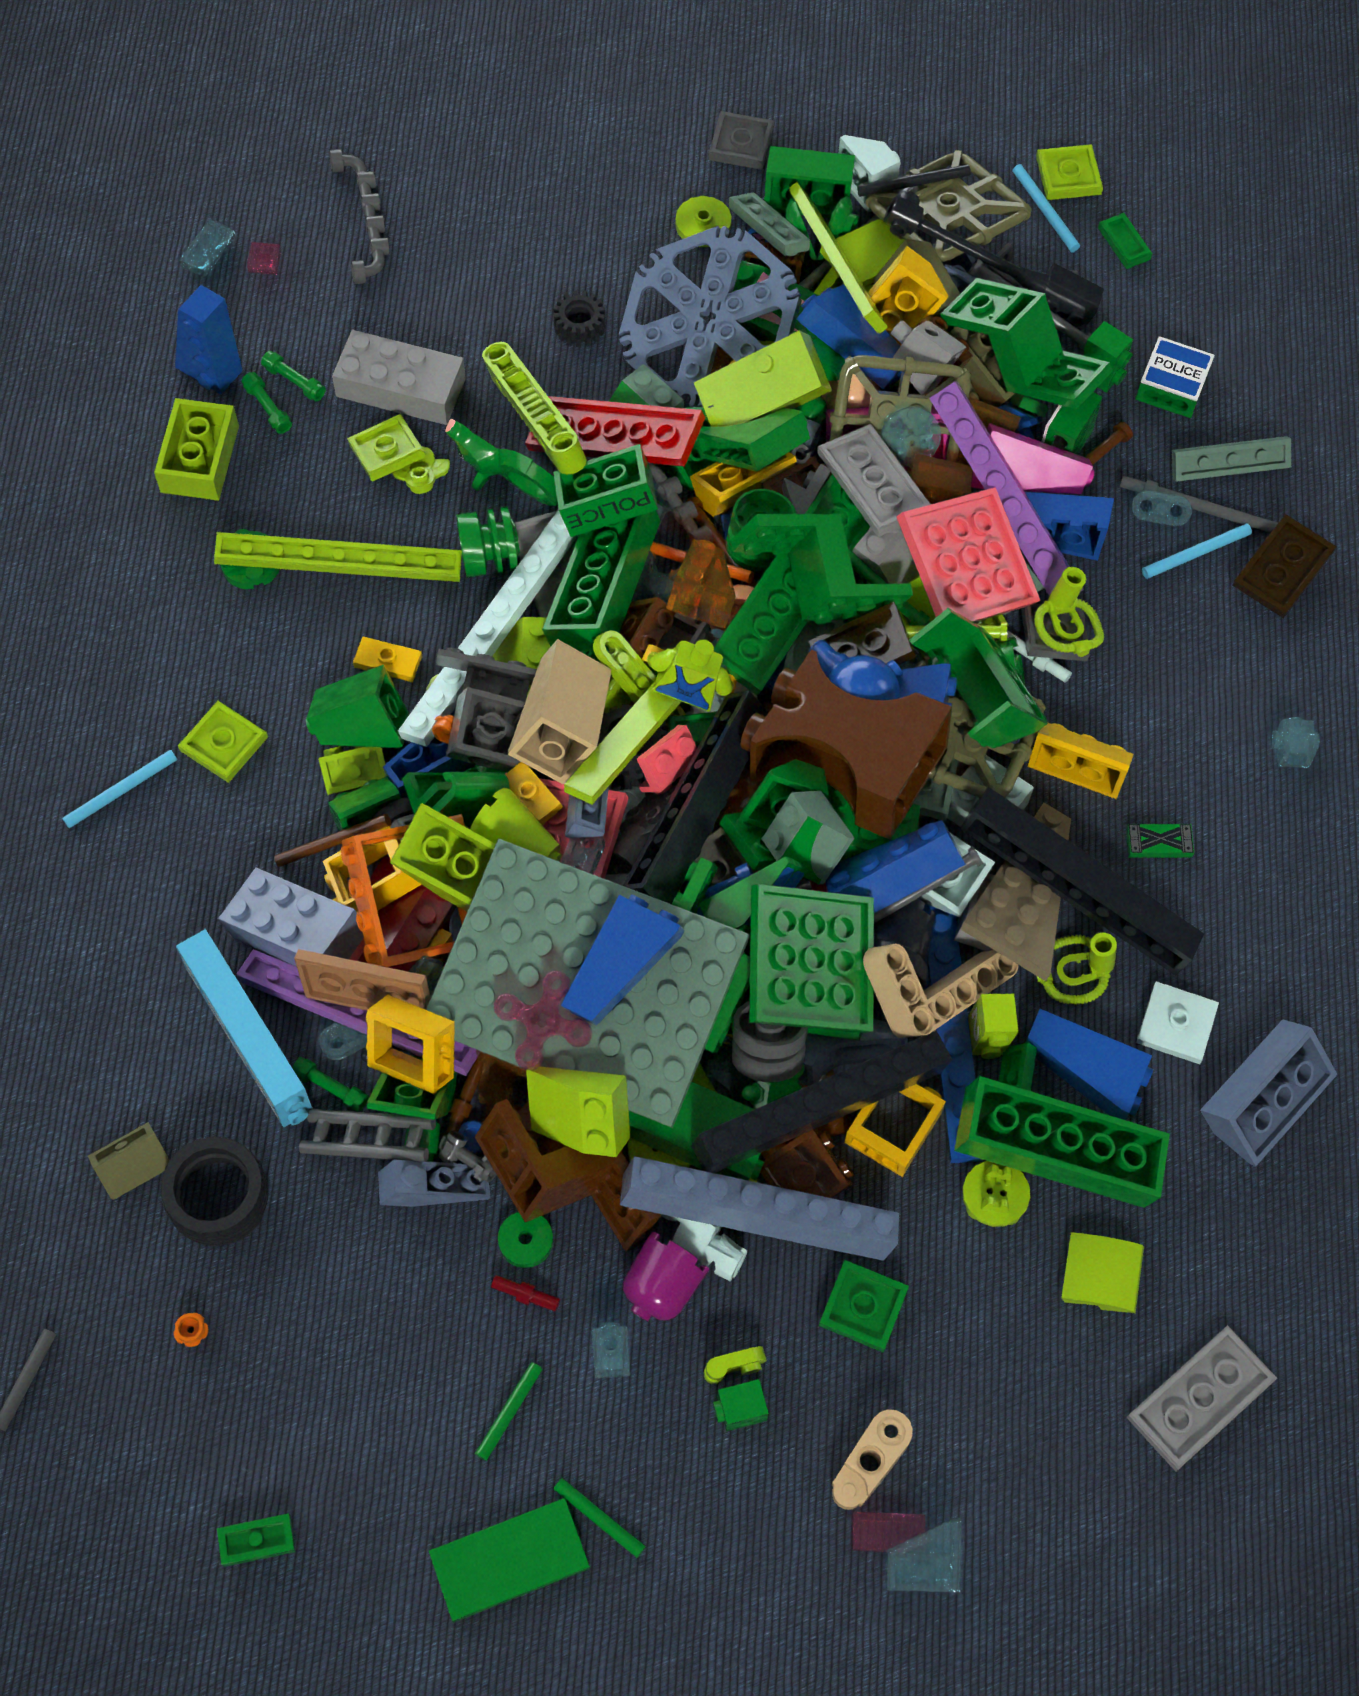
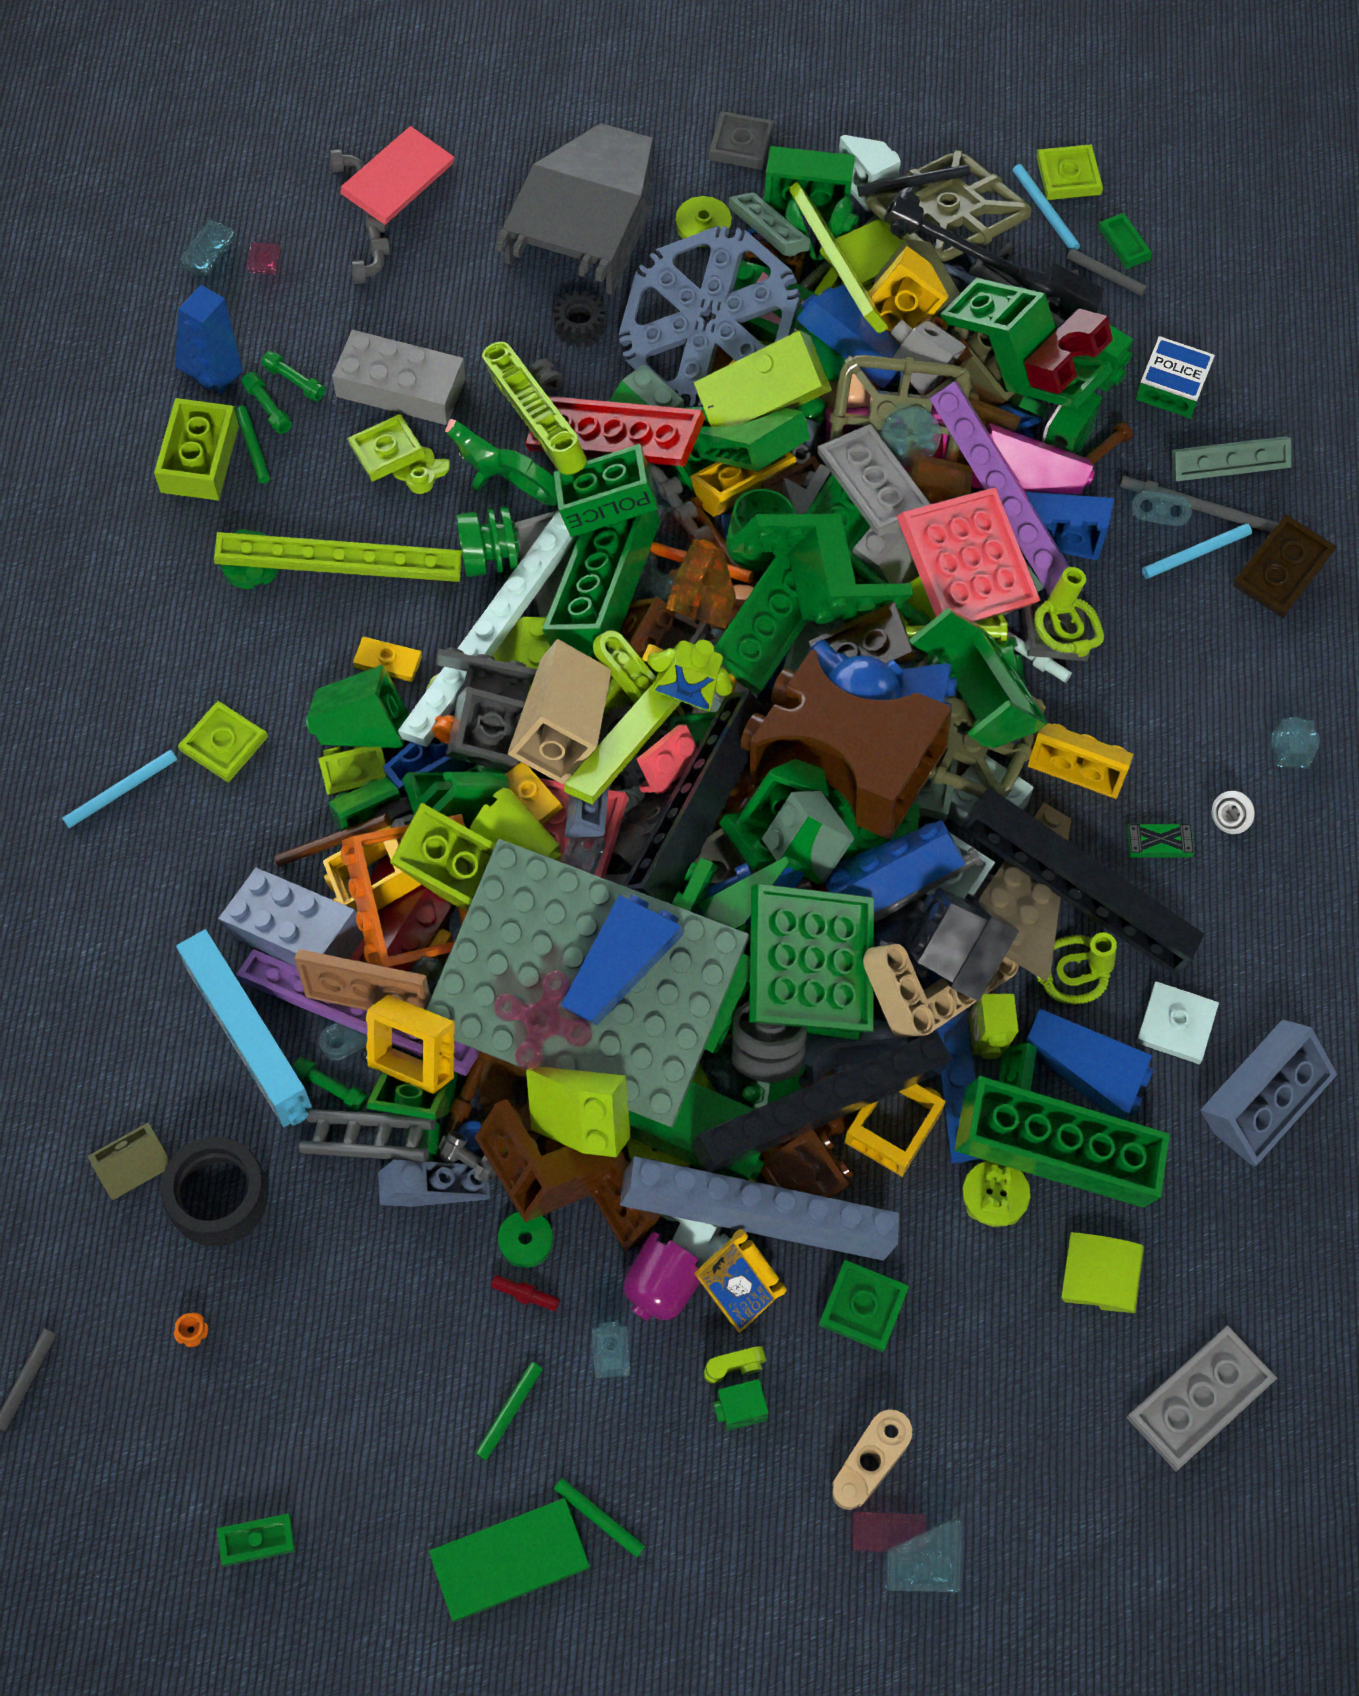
none -> green bar [235,405,270,484]
none -> coral tile [340,126,454,225]
none -> dark grey windscreen [497,123,653,295]
none -> dark grey wheel [528,358,563,396]
none -> piece [694,1229,787,1333]
none -> black piece [906,887,1019,1002]
none -> dark red arch [1024,309,1113,394]
none -> dark grey bar [1067,248,1148,296]
none -> white cone [1212,791,1255,834]

